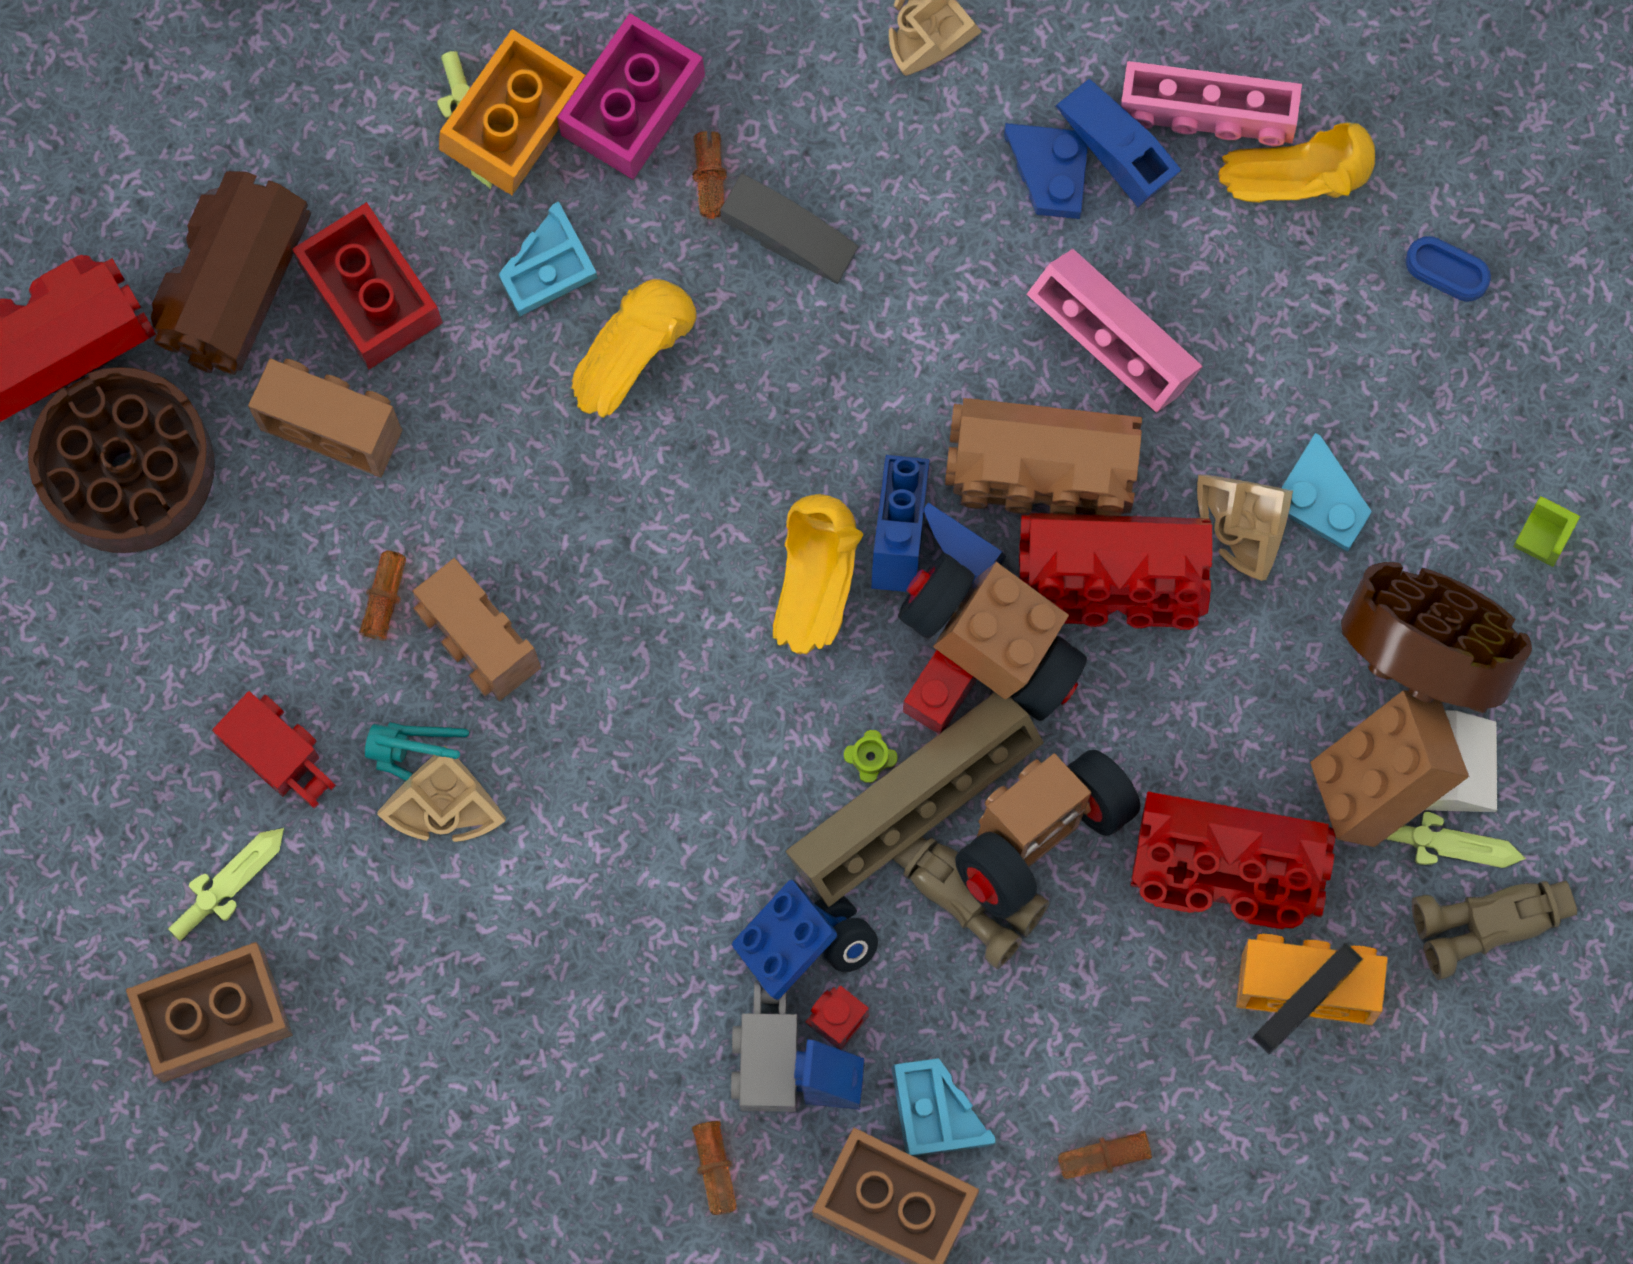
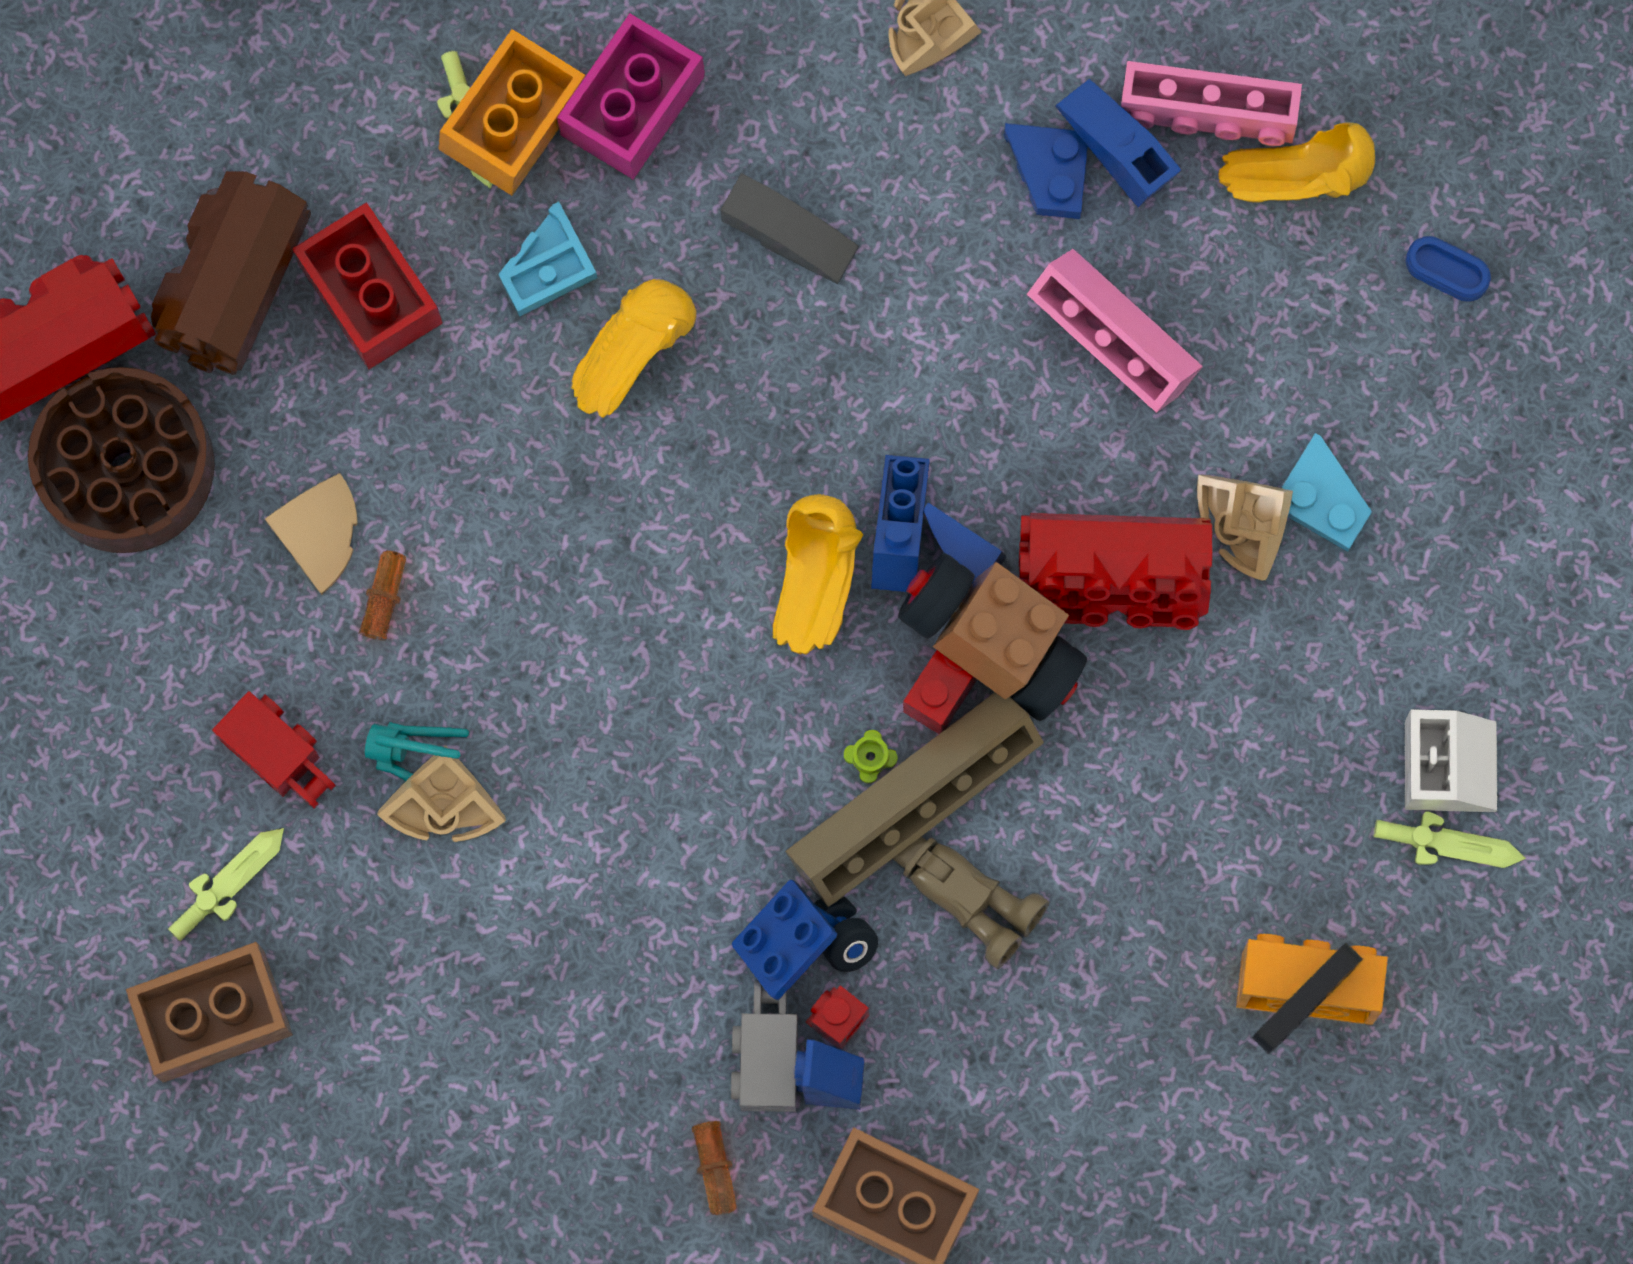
medium nougat brick [248,358,402,478] -> none
medium nougat wedge [412,558,541,701] -> none
clear orange axle [692,131,727,219] -> none
medium azure wing [891,1058,996,1157] -> none
medium nougat brick [945,398,1142,516] -> none
brick [955,750,1141,919] -> none
clear orange axle [1058,1130,1152,1179] -> none
red brick [1130,791,1336,929] -> none
medium nougat brick [1310,690,1469,847] -> none
reddish brown brick [1341,562,1532,713] -> none
dark tan piece [1411,880,1577,980] -> none
lime panel [1513,496,1580,567] -> none
none -> tan brick [265,473,358,595]

